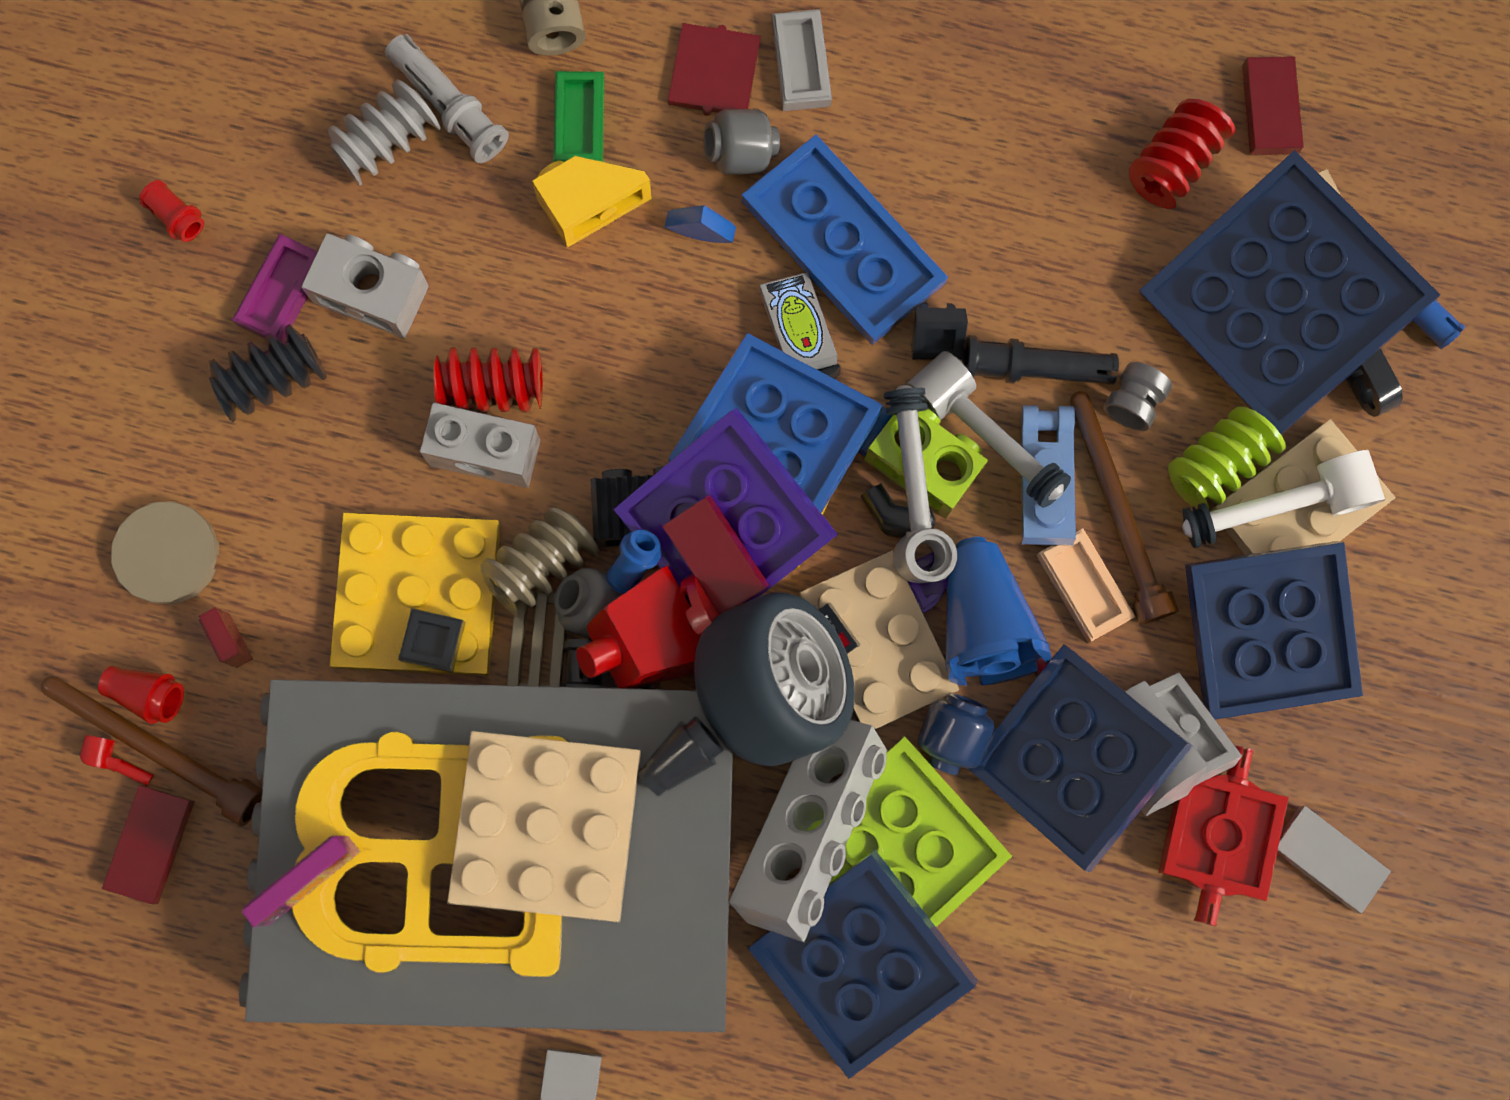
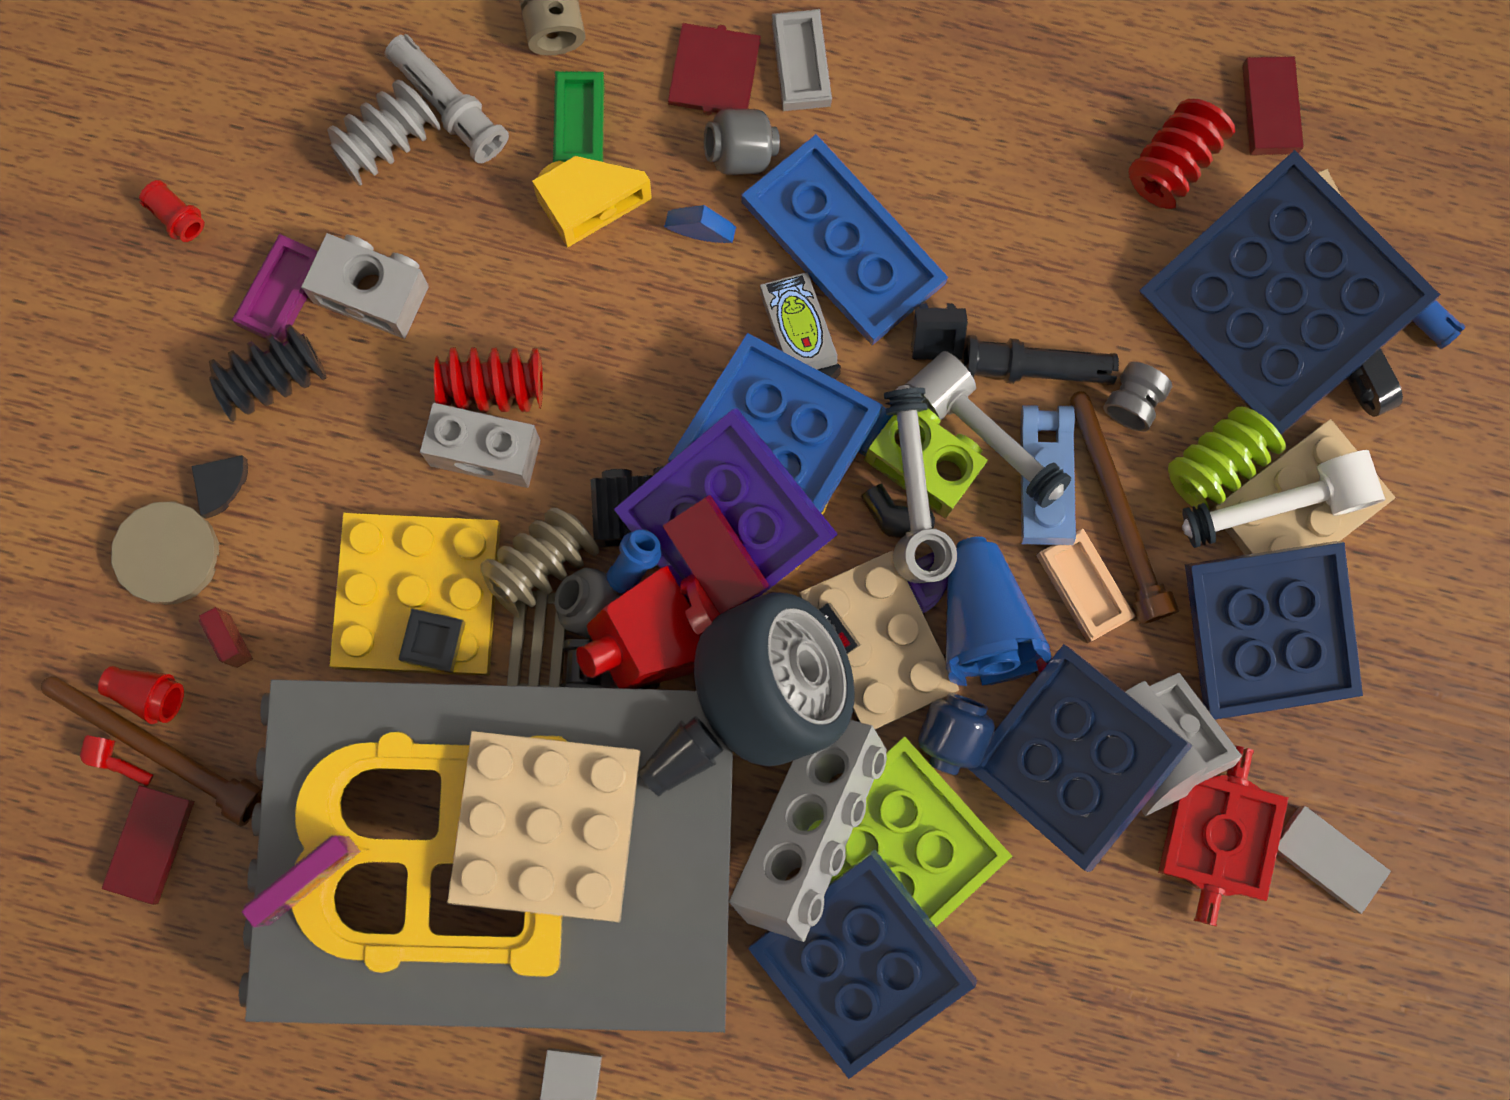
none -> black tile [192,455,248,519]

